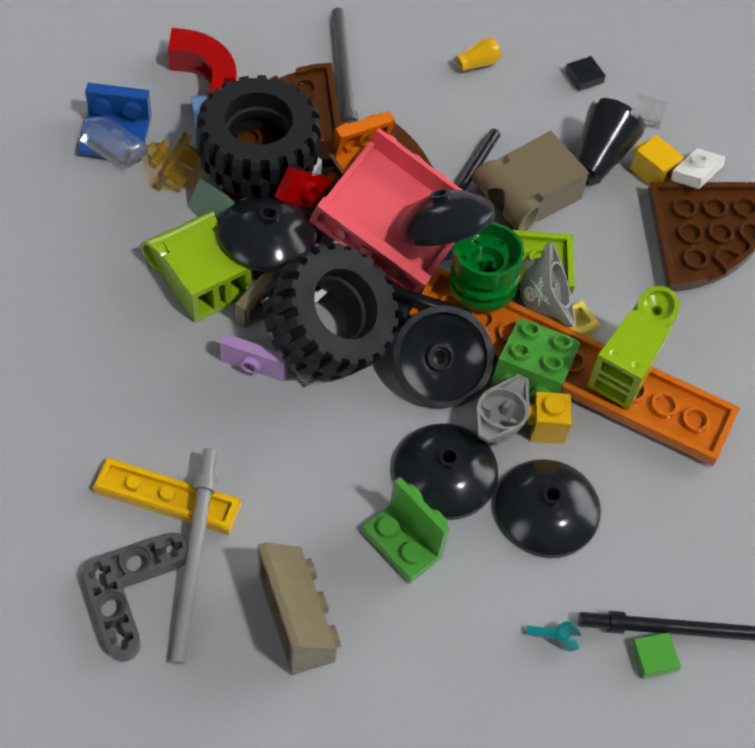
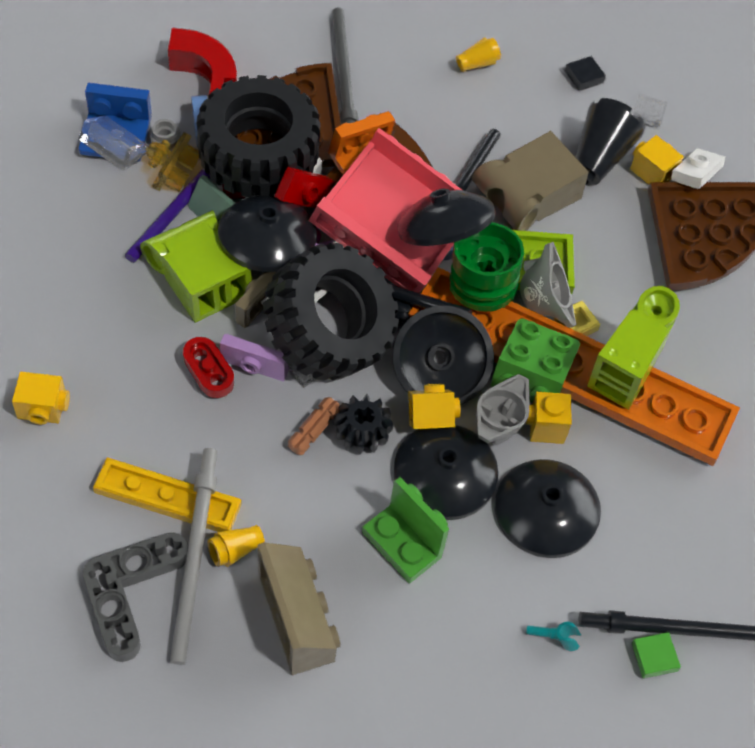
none -> yellow brick [12,371,70,425]
none -> dark purple bar [125,169,210,263]
none -> light grey plate [149,119,181,148]
none -> red plate [183,337,234,398]
none -> yellow cone [207,525,265,567]
none -> nougat axle [288,397,340,456]
none -> black gear [334,394,393,454]
none -> yellow brick [408,384,461,429]

